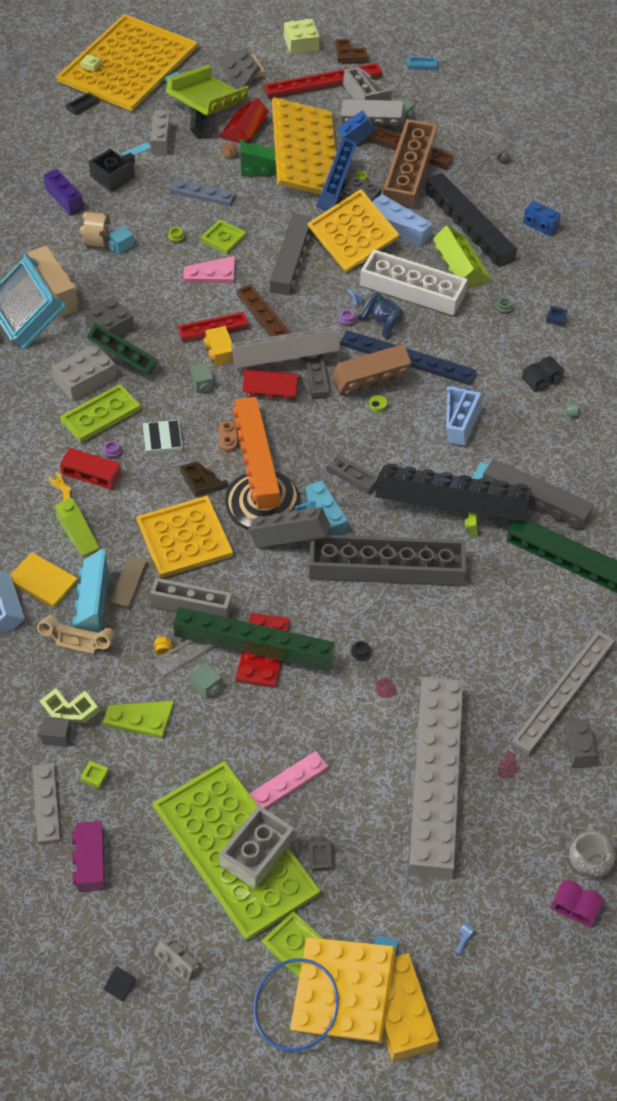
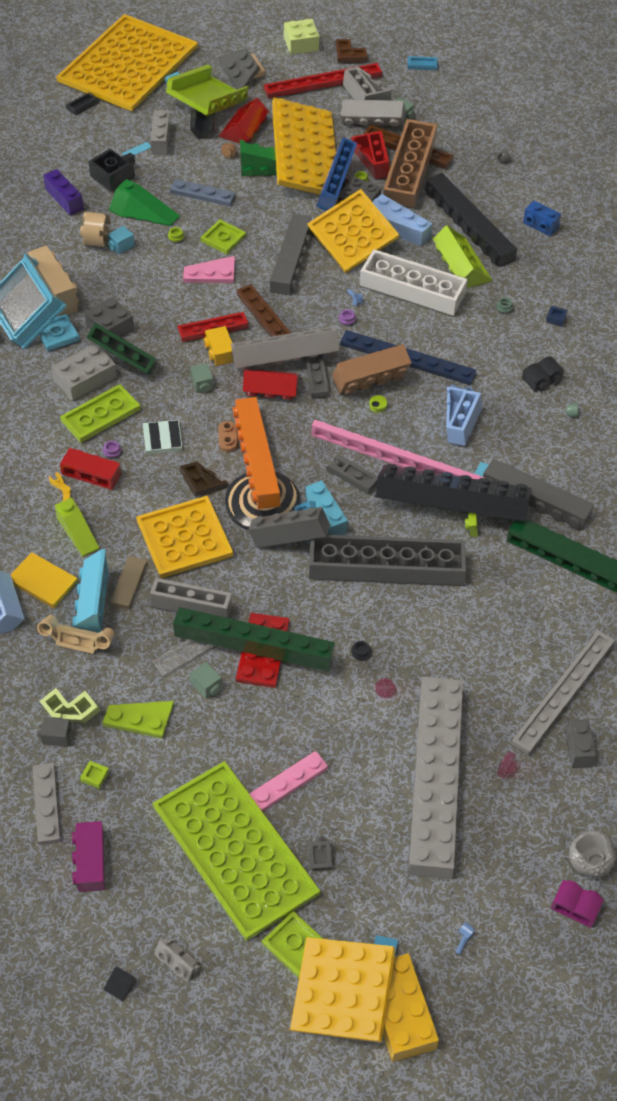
yellowish green plate [80,54,101,72] -> none
yellow plate [153,636,173,656] -> none
light grey brick [219,805,294,889] -> none
blue piece [253,958,339,1052] -> none
blue brick [337,110,376,144] -> none
dark blue hair [357,292,403,339] -> none
none -> medium azure plate [39,314,80,352]
none -> green wedge [109,179,180,226]
none -> bright pink plate [312,420,484,479]
none -> red wedge [351,131,390,179]

